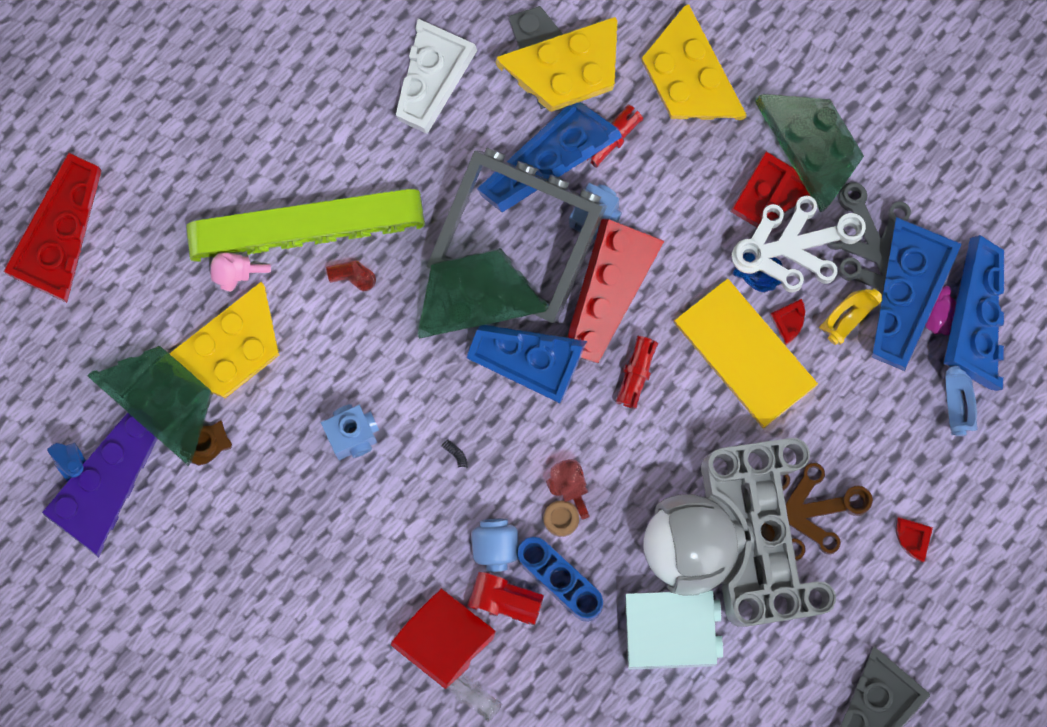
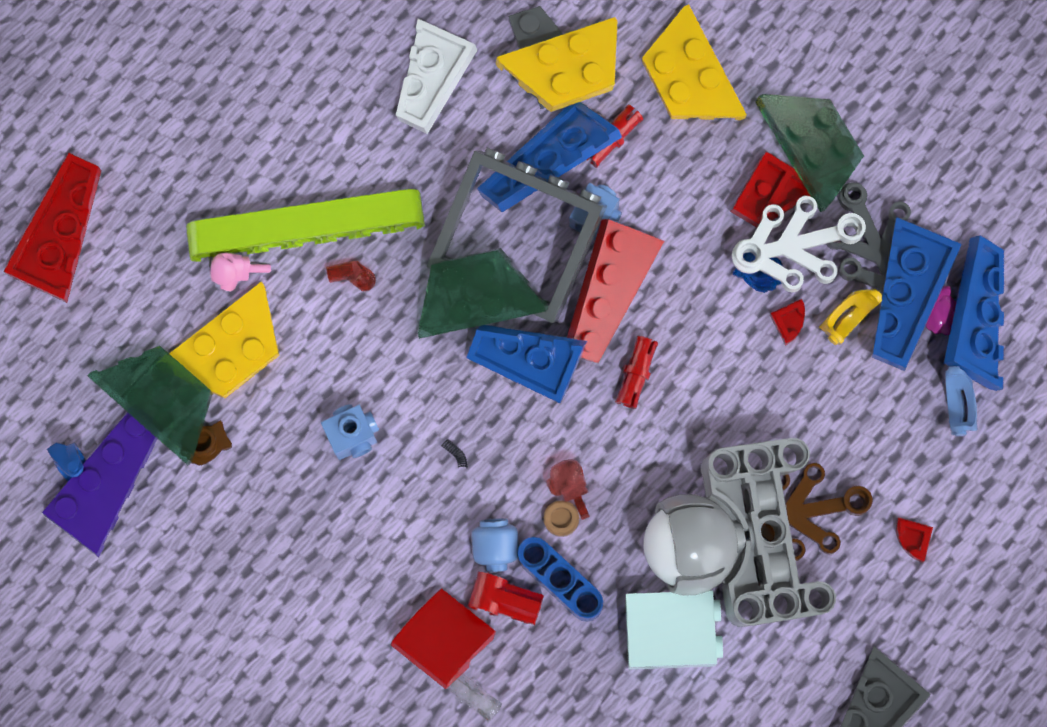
yellow tile [674,278,818,429] -> none

